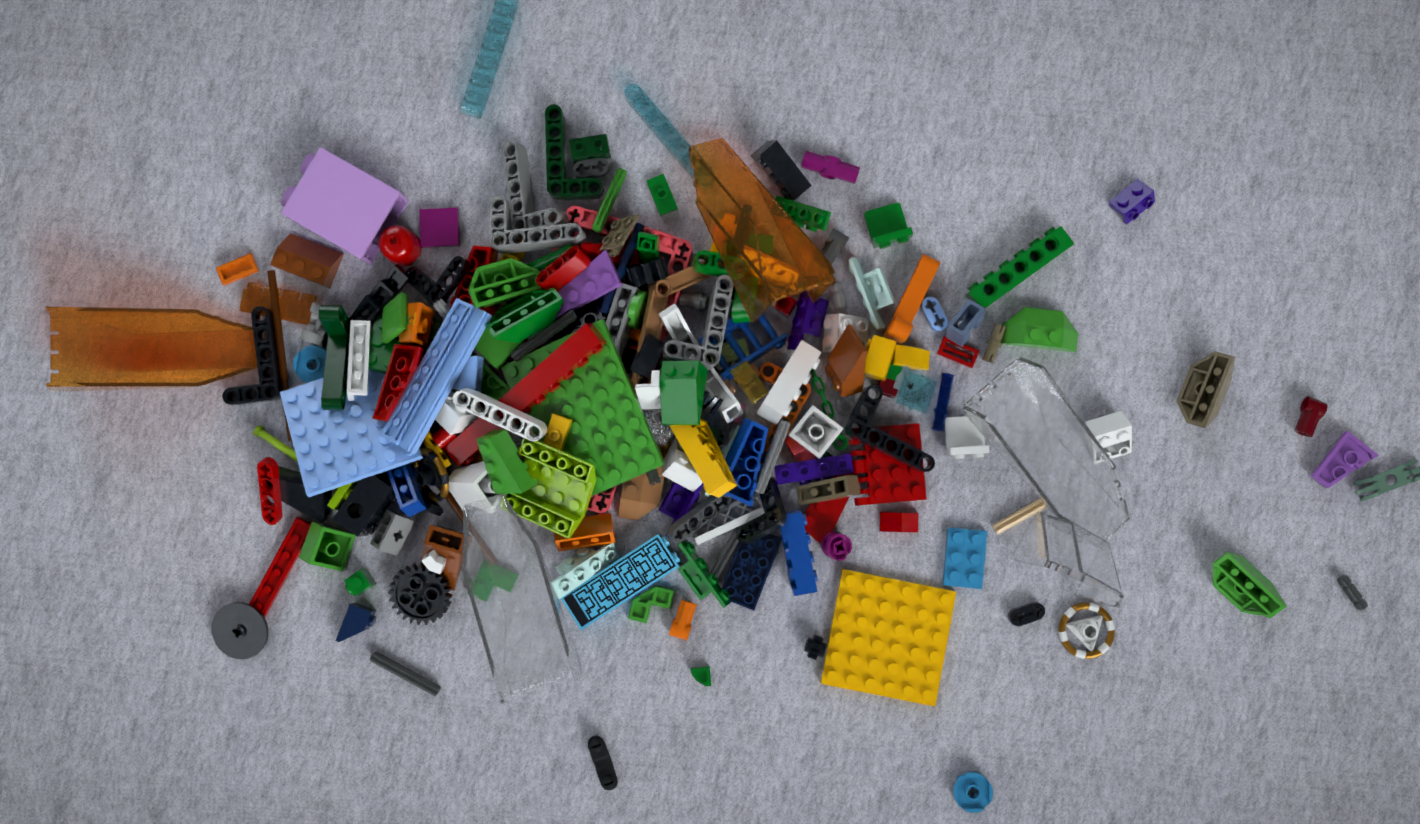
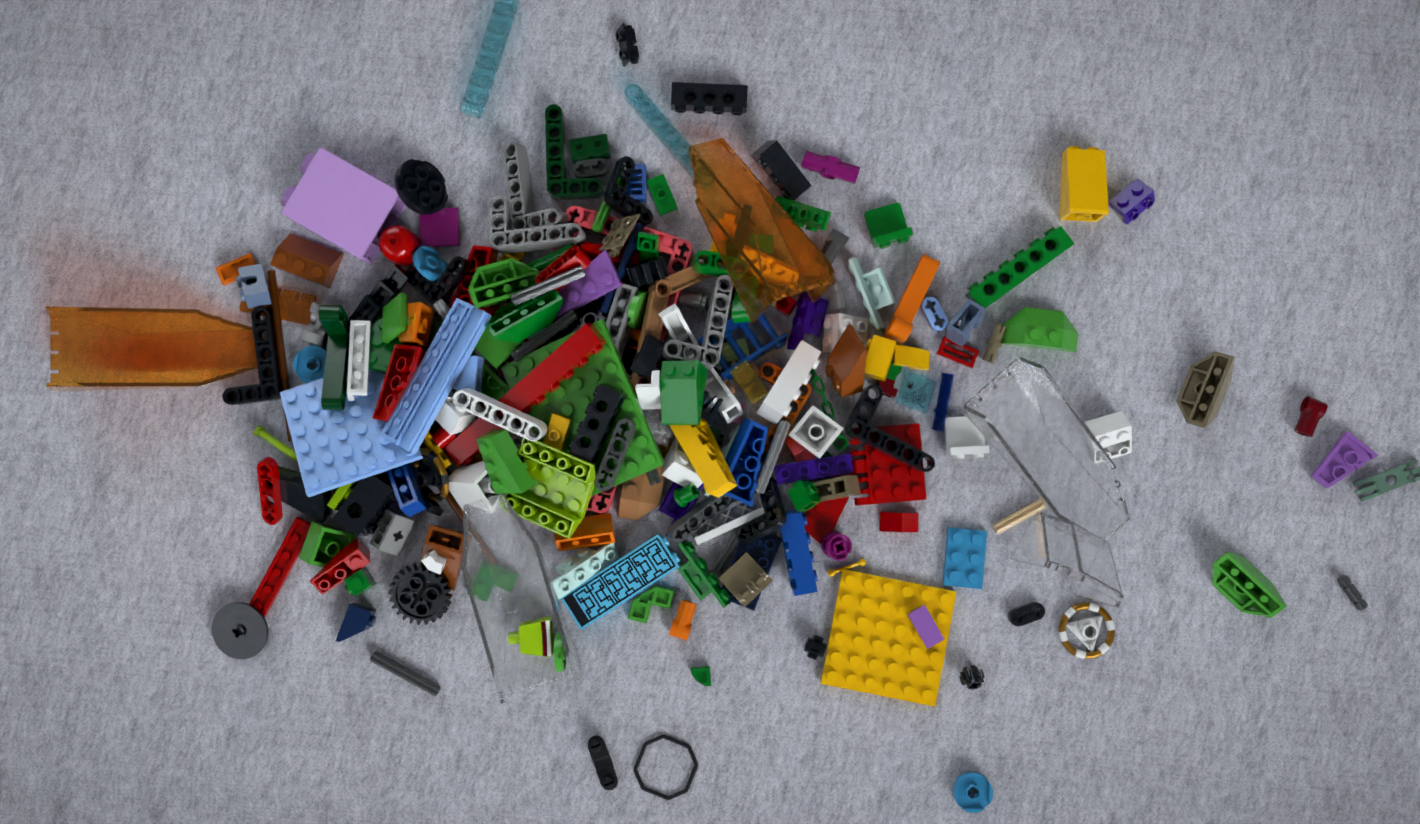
none -> sand blue brick [236,263,272,309]
none -> red slope [310,538,370,595]
none -> black tile [395,159,448,215]
none -> dark azure tile [412,246,447,282]
none -> lime torso [508,616,554,657]
none -> dark grey axle [510,266,585,305]
none -> bright green tile [554,633,567,672]
none -> black brick [569,383,627,465]
none -> dark grey beam [595,418,636,491]
none -> black beam [604,156,653,226]
none -> black hinge [616,23,640,67]
none -> blue slope [627,164,647,202]
none -> black piece [634,735,698,800]
none -> black brick [671,82,748,115]
none -> green bush [673,483,699,507]
none -> dark tan hinge [718,552,773,607]
none -> green brick [787,480,821,512]
none -> yellow hinge [827,558,866,577]
none -> medium lavender tile [907,605,944,649]
none -> black gear [959,665,985,690]
none -> yellow slope [1059,146,1109,222]

